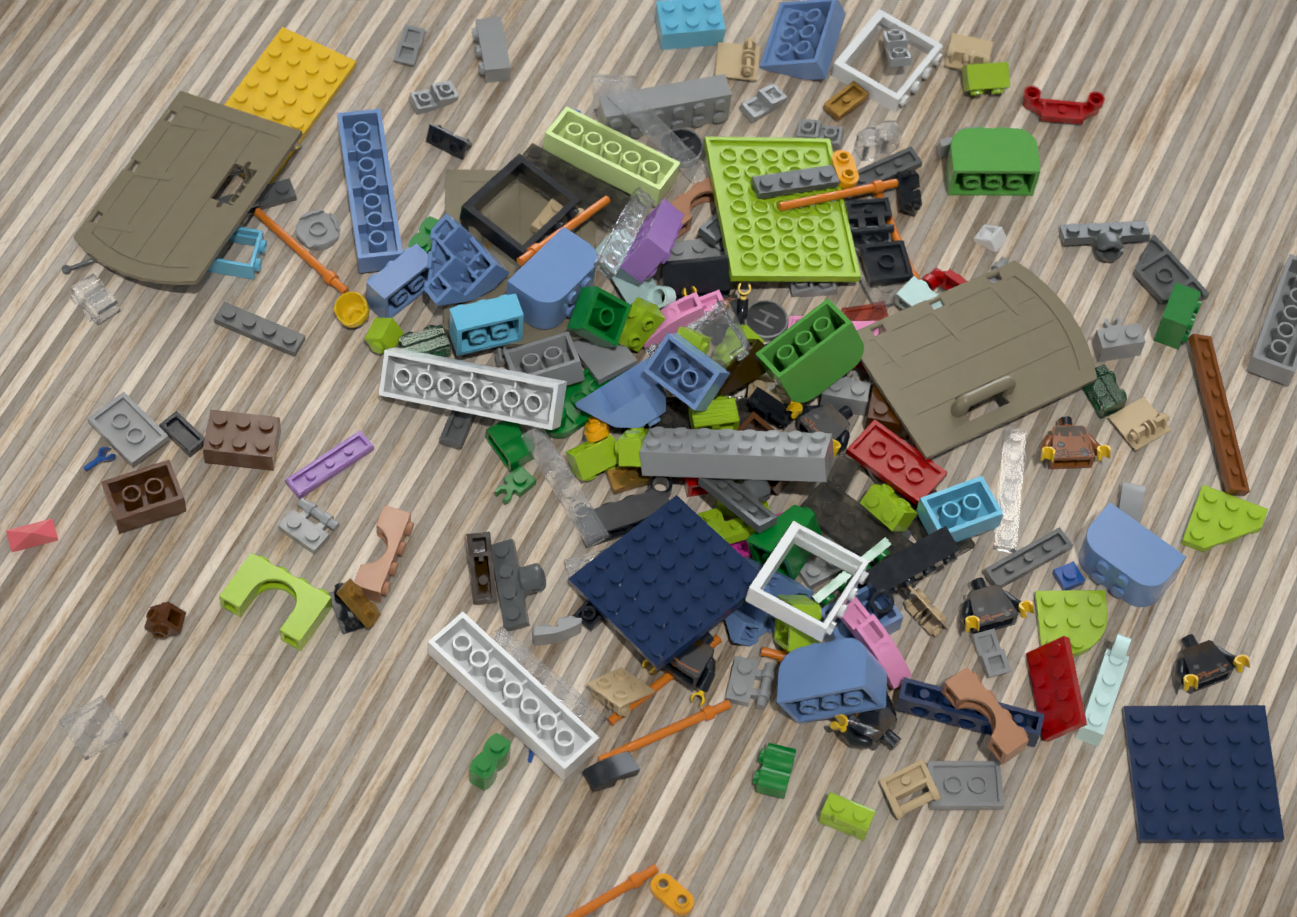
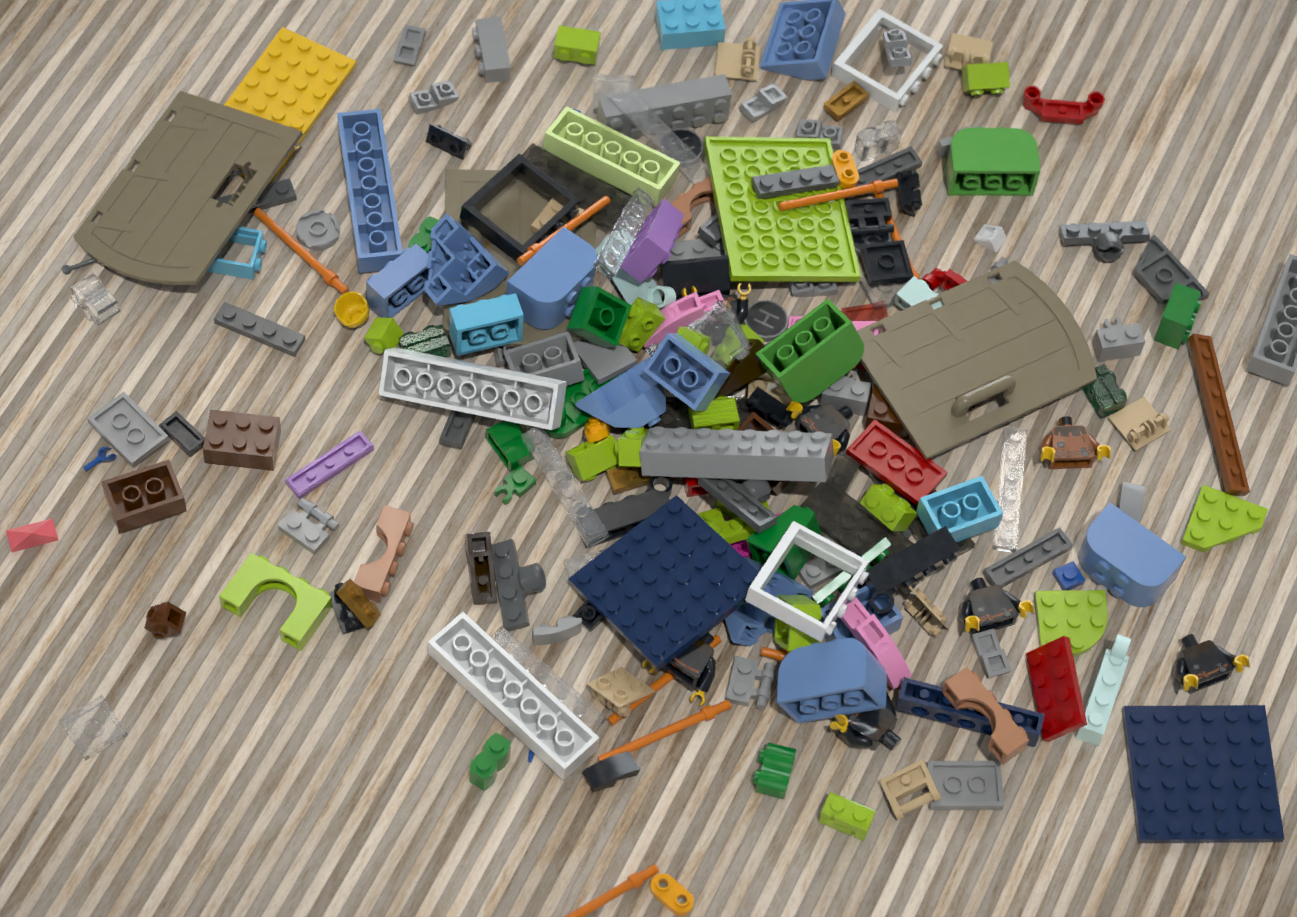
none -> lime brick [554,25,601,65]

